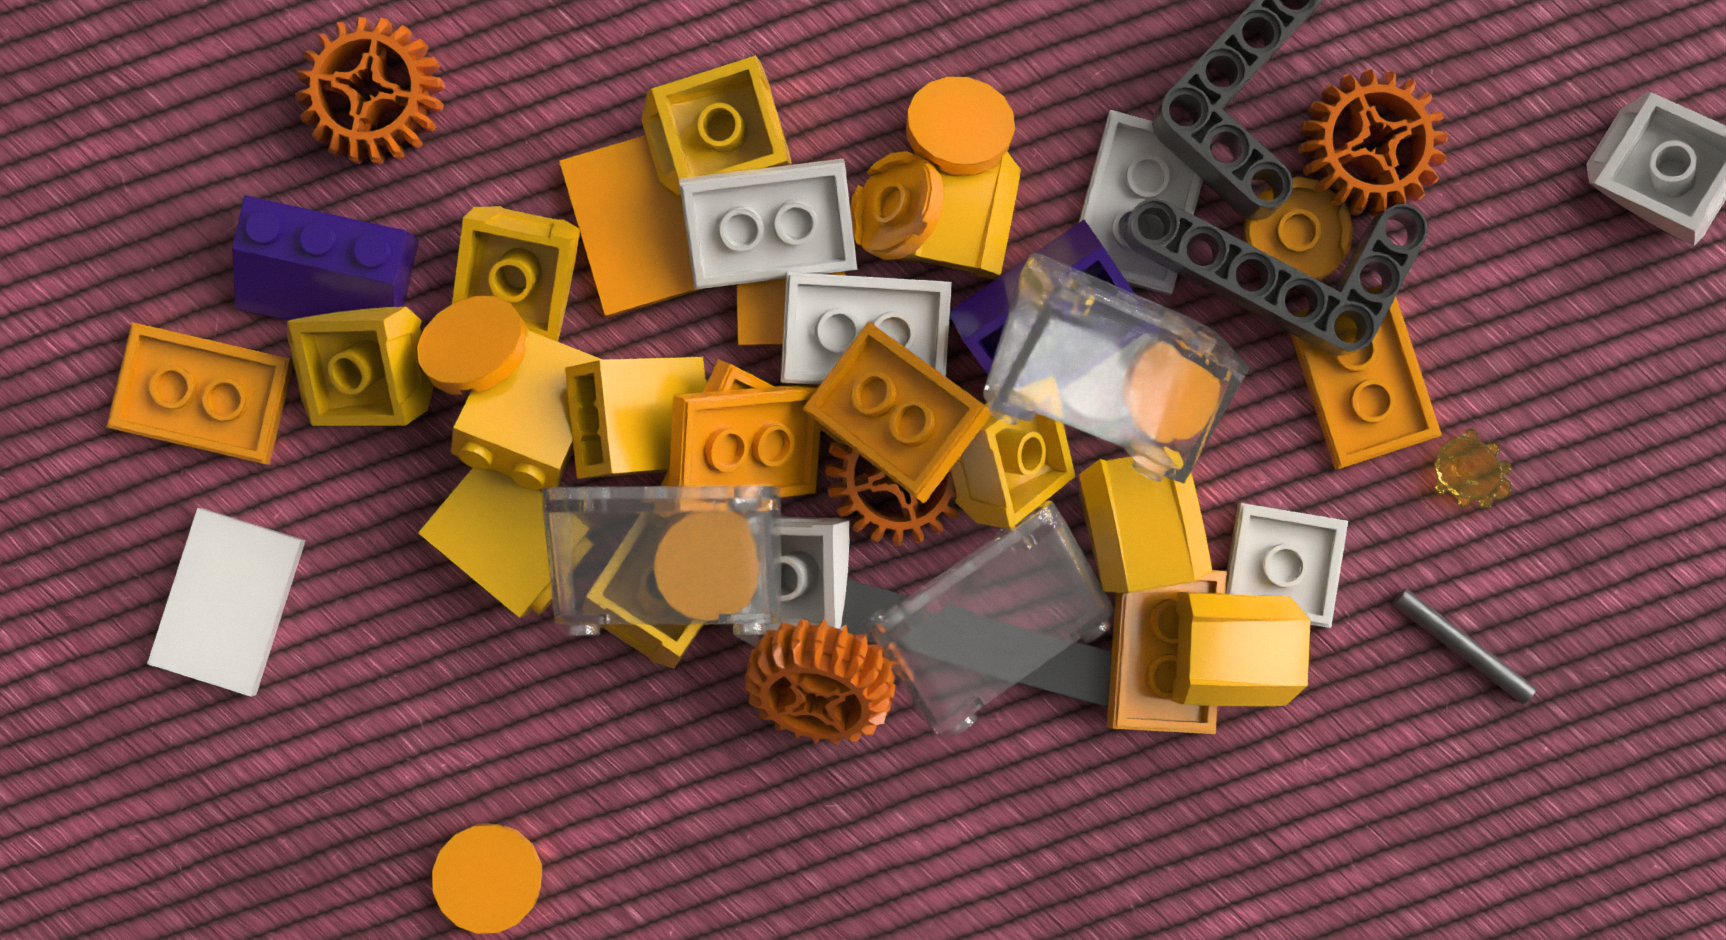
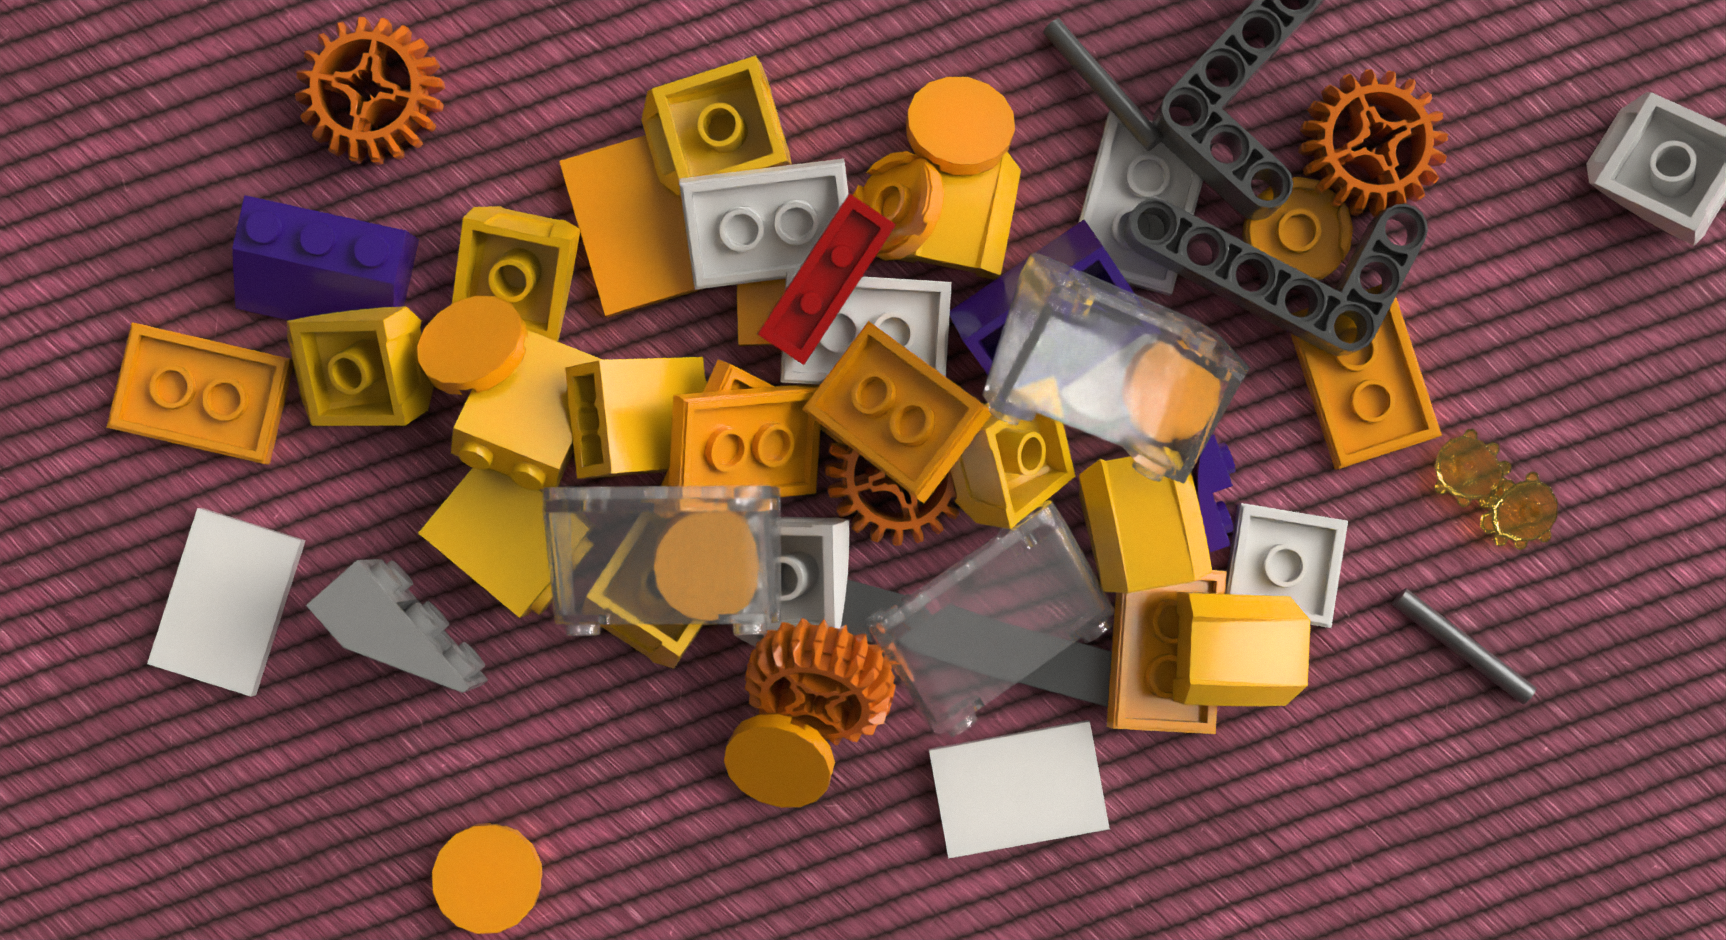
none -> light grey slope [306,559,488,693]
none -> light orange tile [724,714,835,808]
none -> red plate [757,194,896,365]
none -> white tile [928,720,1110,859]
none -> dark grey bar [1043,18,1163,151]
none -> dark purple slope [1190,434,1236,553]
none -> clear yellow piece [1479,471,1558,550]

